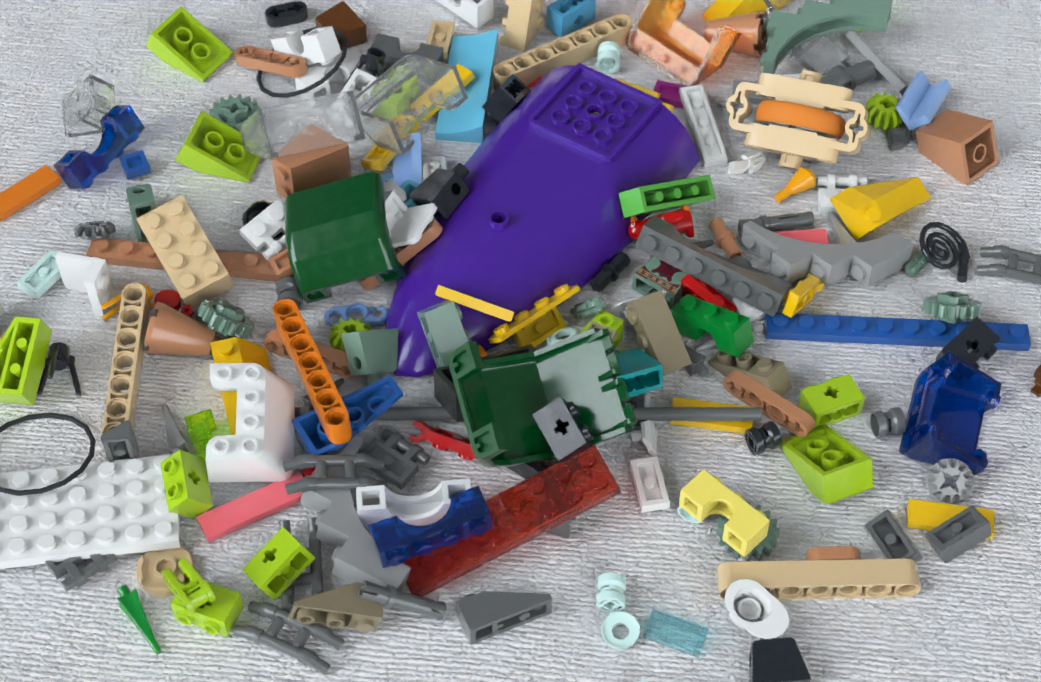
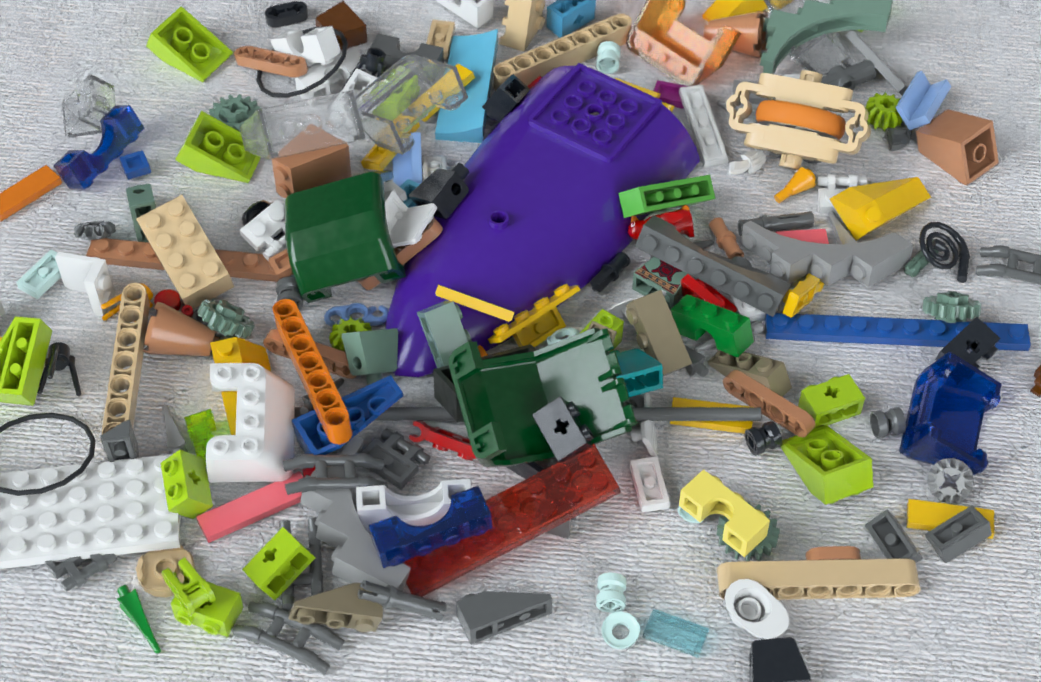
sand green axle [570,297,606,320] -> none

